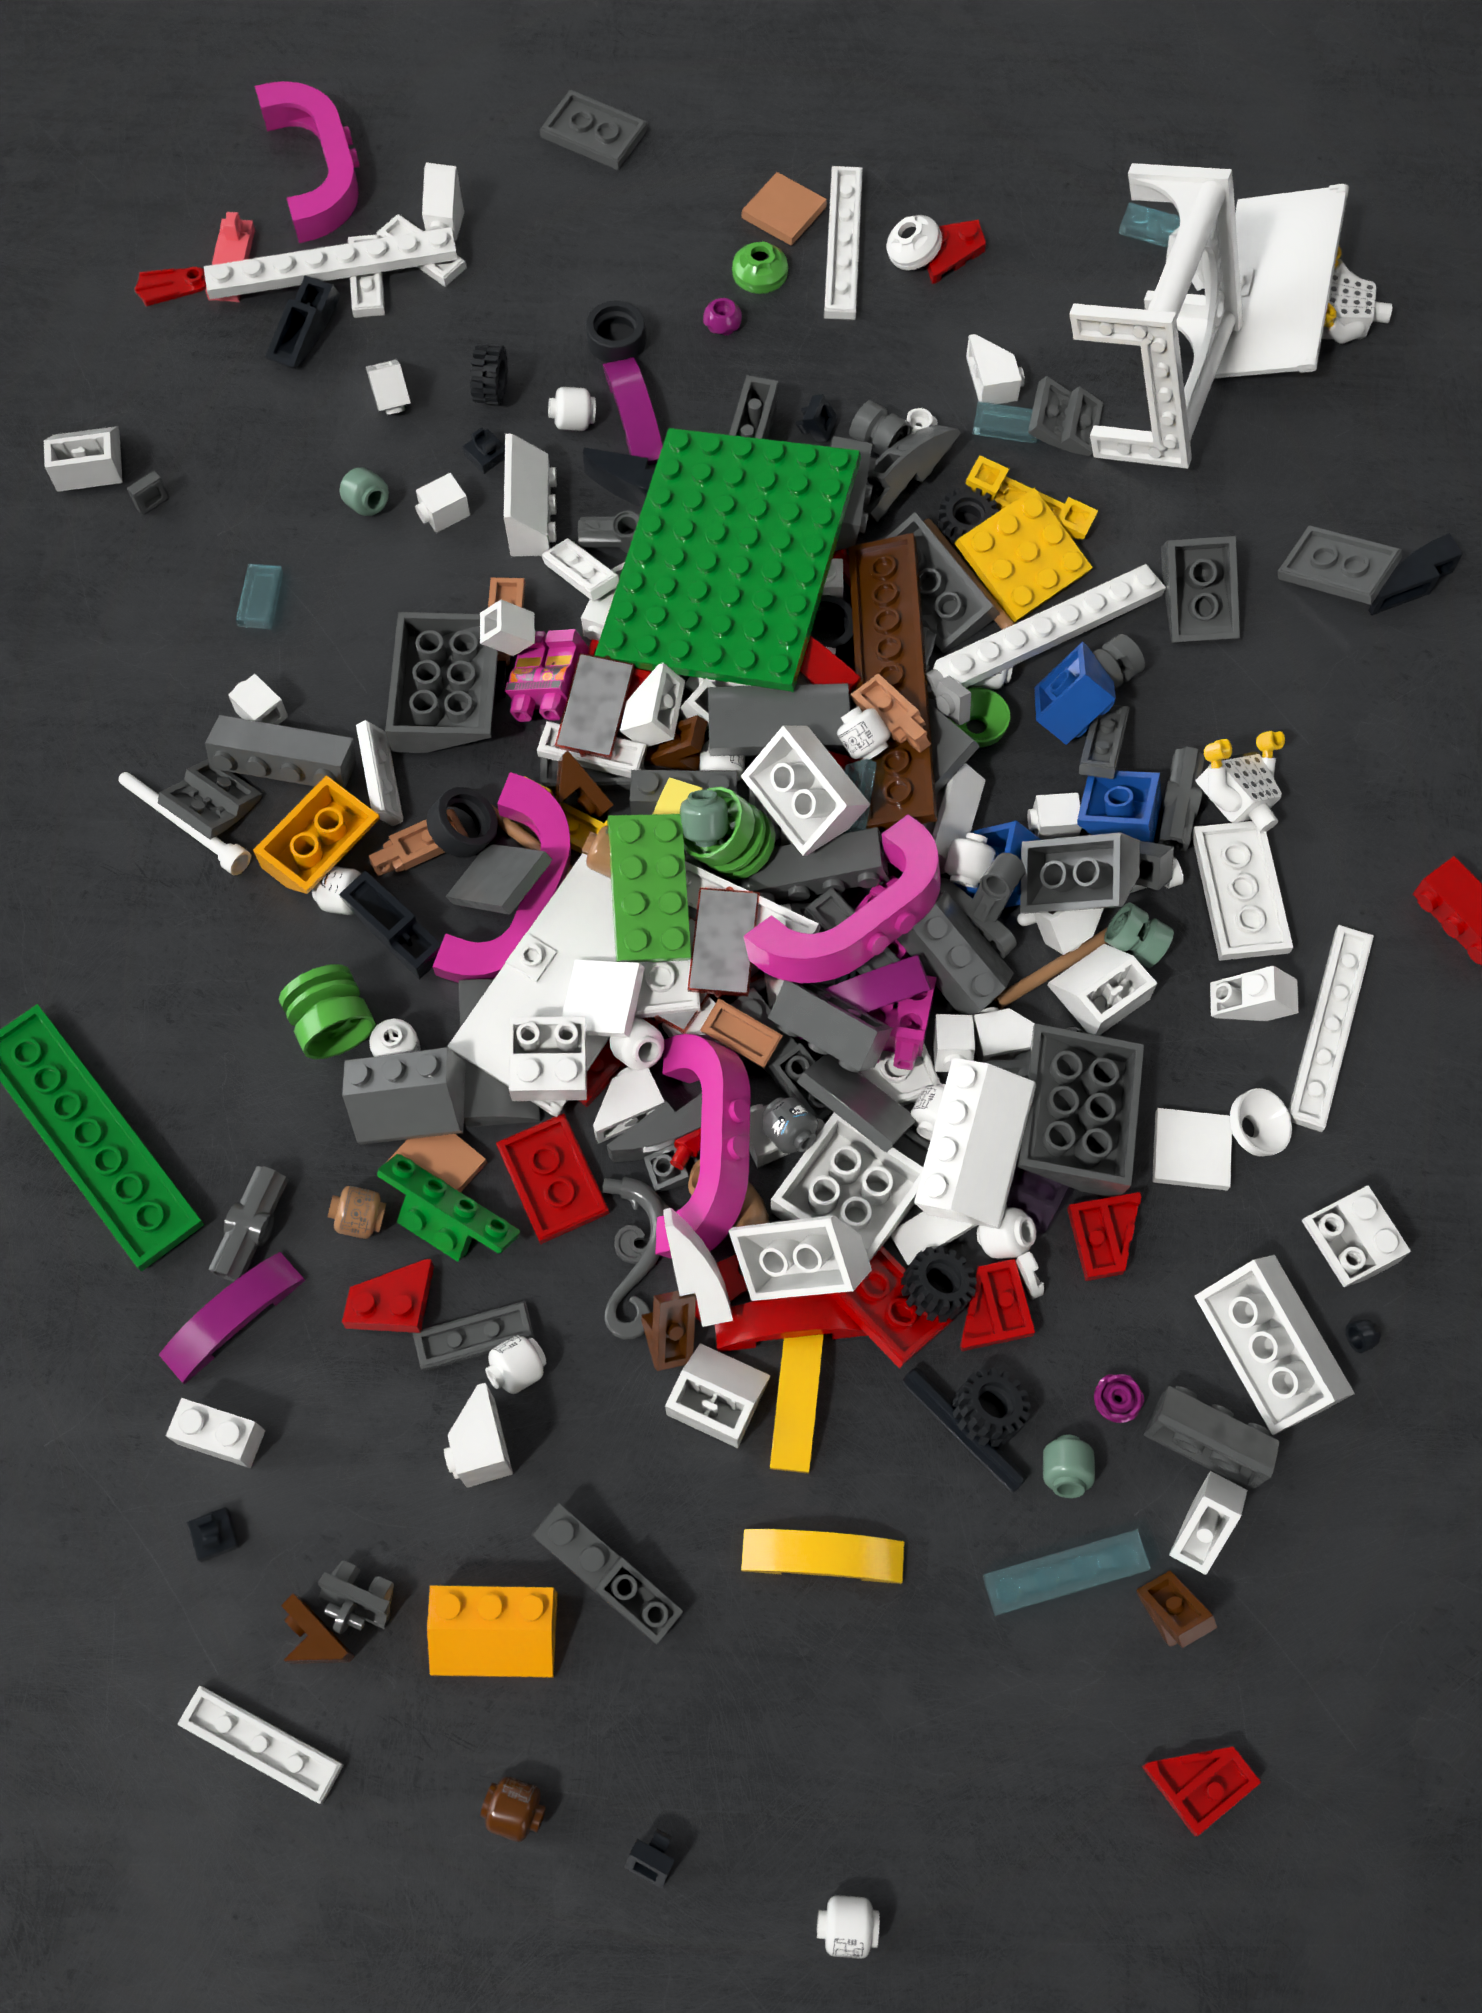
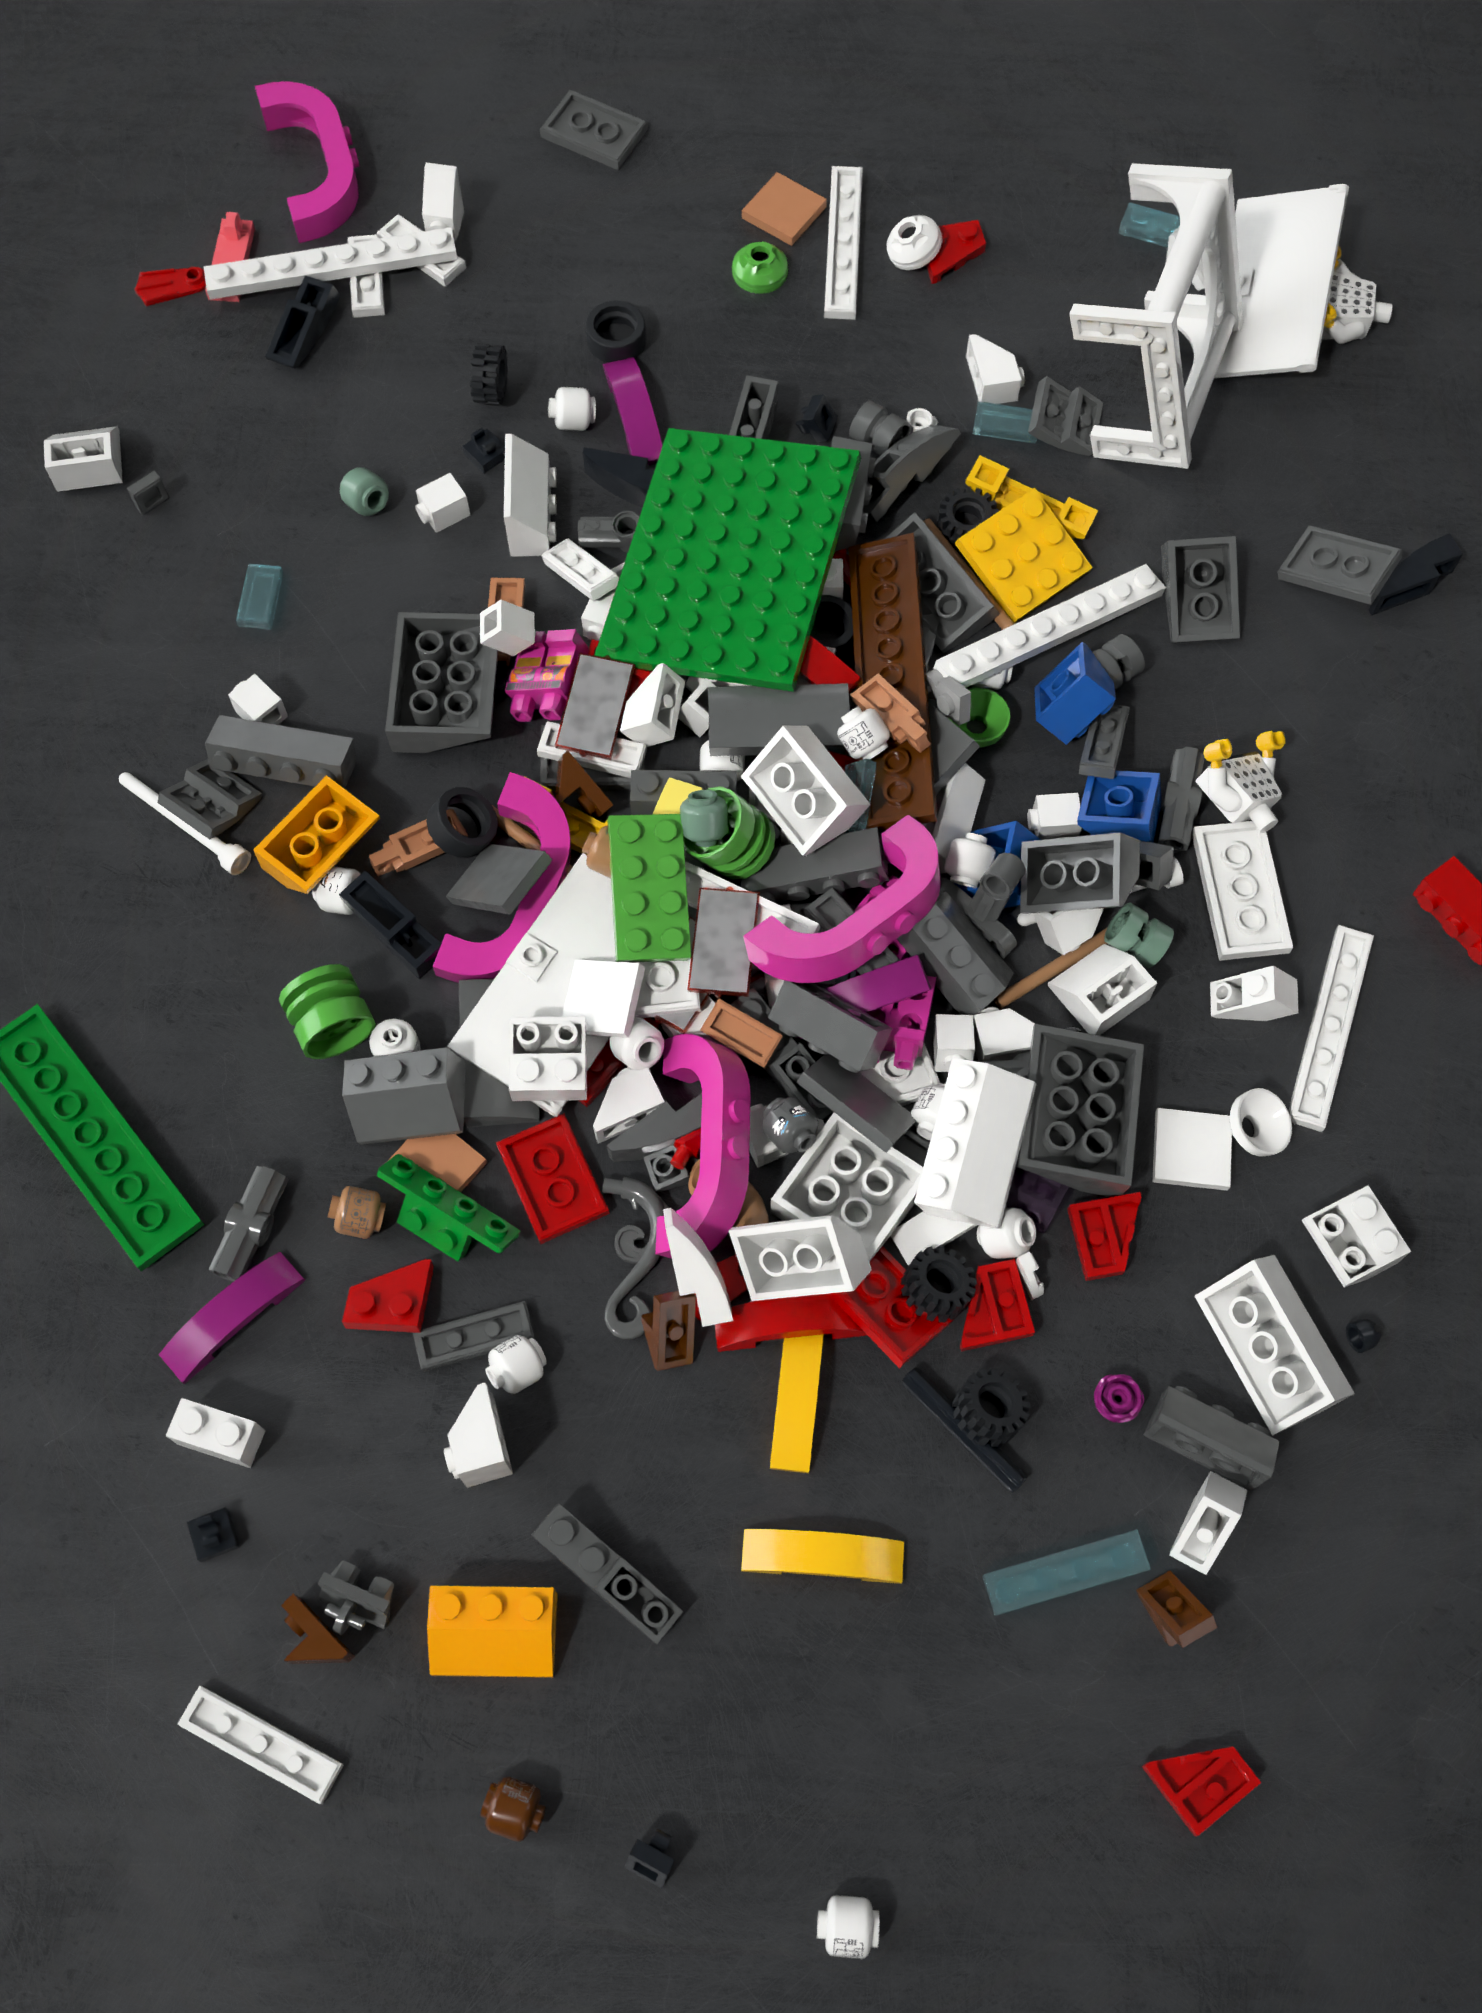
white tile [356,720,403,826] -> none
white slope [366,360,411,415] -> none
reddish brown slope [645,715,708,771] -> none
white slope [665,1343,771,1448] -> none
magenta plate [703,298,742,335] -> none
sand green head [1043,1435,1095,1498] -> none

